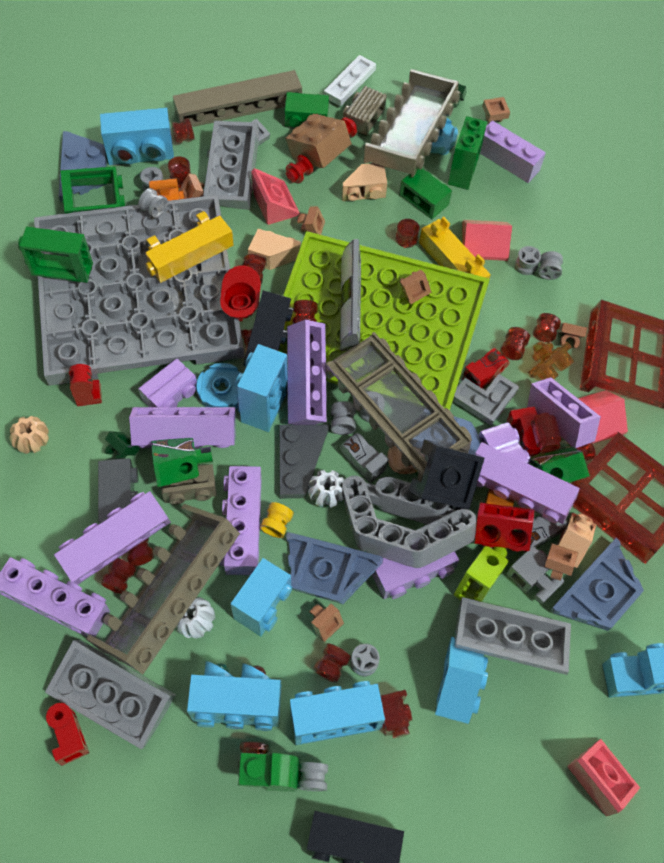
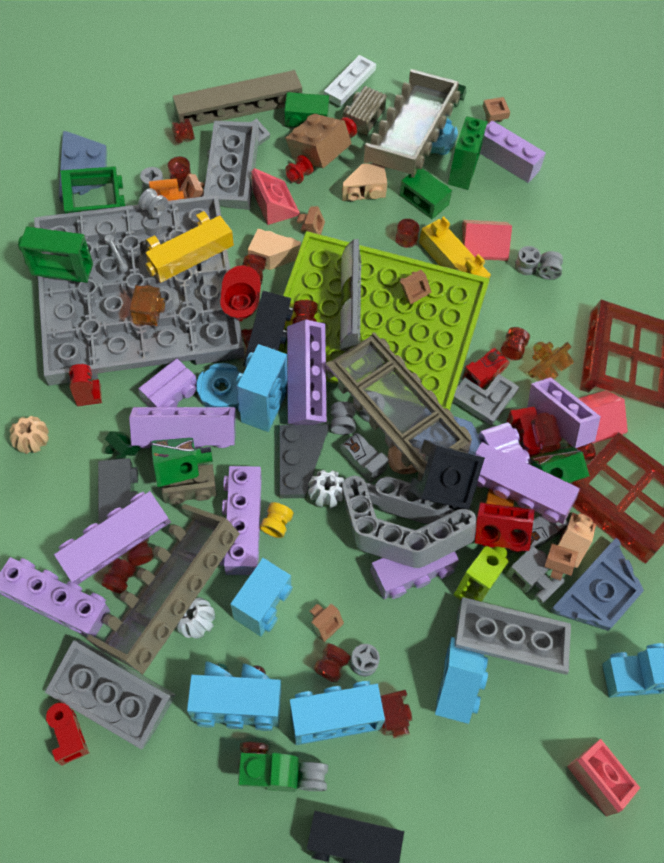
medium azure piece [100,108,174,165] -> none
sand blue wing [286,532,384,604] -> none
clear red wheel [533,313,561,343] -> none
nougat tile [558,323,587,348] -> none
none -> light grey hinge [104,235,128,273]
none -> clear orange brick [130,285,165,326]

